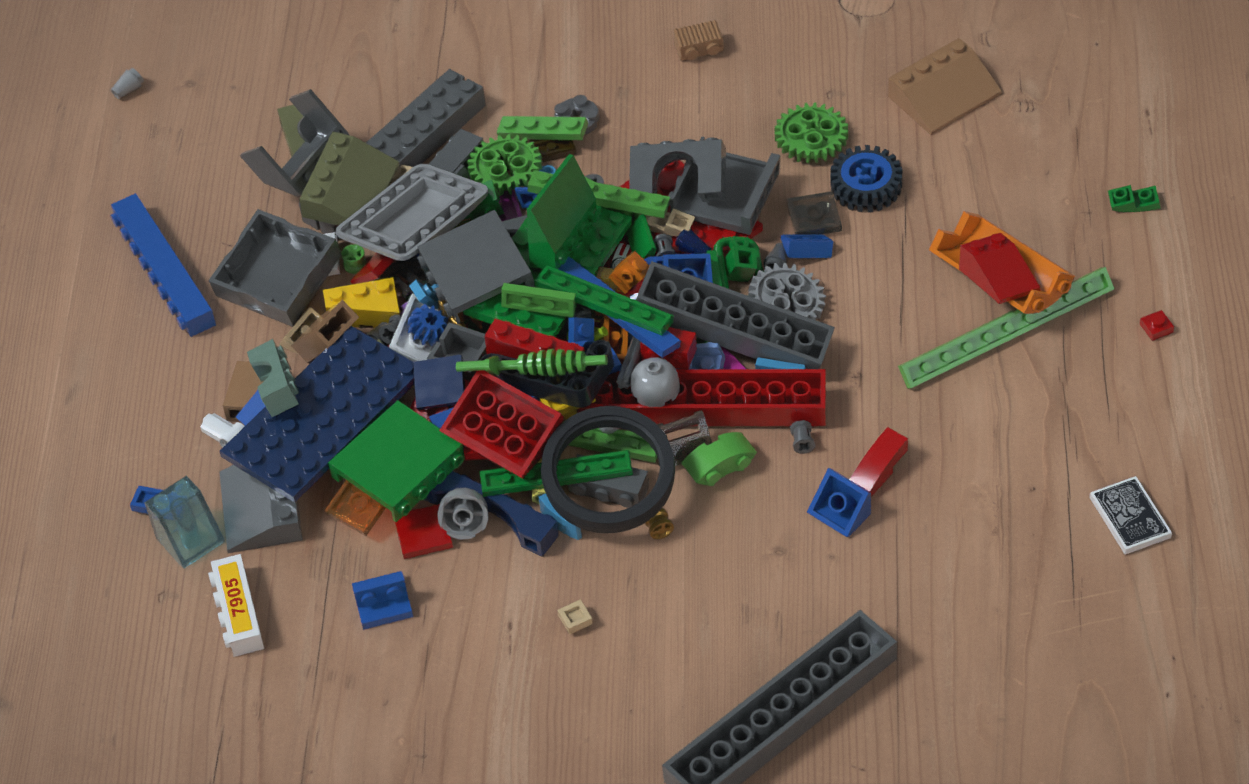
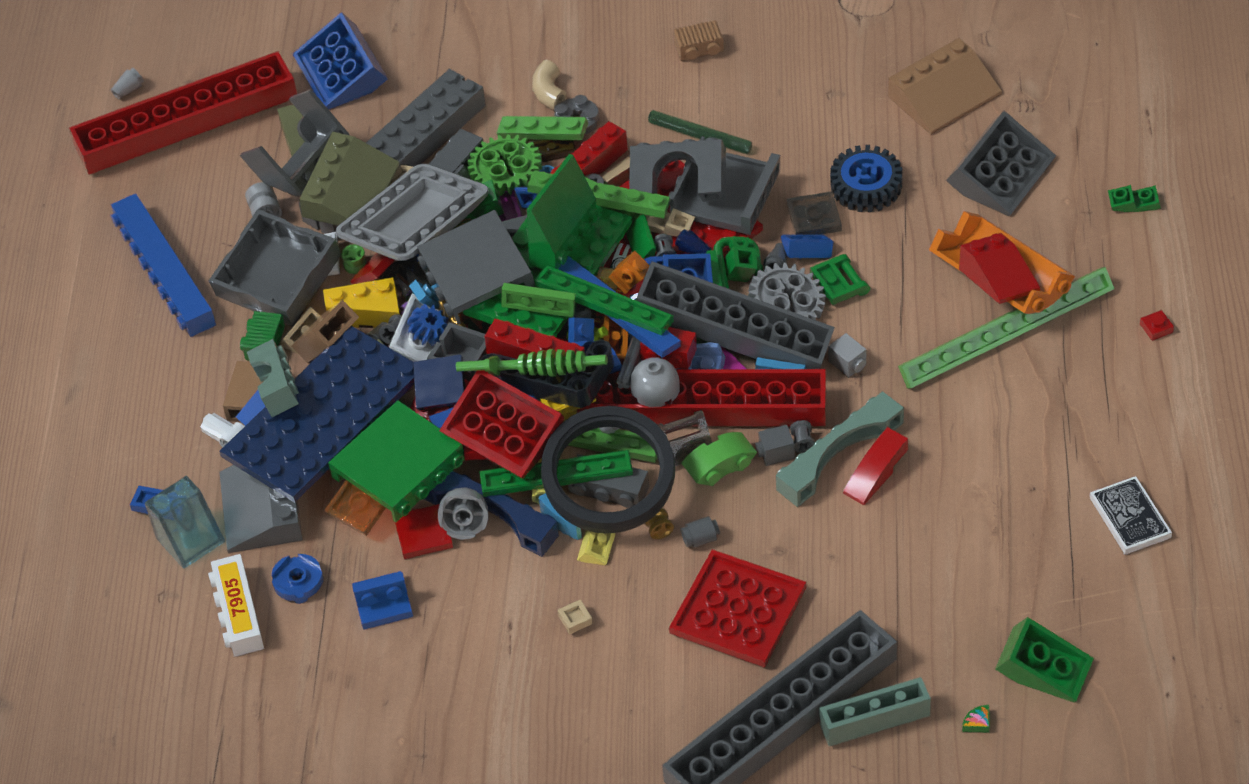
bright green gear [774,102,848,163] -> none
blue slope [807,468,871,537] -> none
none -> red brick [69,51,297,175]
none -> green brick [240,311,285,361]
none -> light grey wheel [245,182,282,217]
none -> blue plate [271,554,324,604]
none -> blue slope [293,12,388,110]
none -> tan cylinder [532,60,566,110]
none -> red brick [550,121,628,176]
none -> light yellow slope [577,530,616,565]
none -> tan slope [600,156,630,187]
none -> clear green axle [648,110,752,154]
none -> red plate [669,549,807,668]
none -> dark grey brick [680,516,720,548]
none -> dark grey brick [755,425,795,466]
none -> sand green arch [776,391,904,507]
none -> green plate [810,254,870,305]
none -> sand green brick [819,677,931,747]
none -> light grey brick [828,333,866,378]
none -> dark grey slope [946,111,1056,216]
none -> tile [962,705,990,733]
none -> green slope [995,617,1094,703]

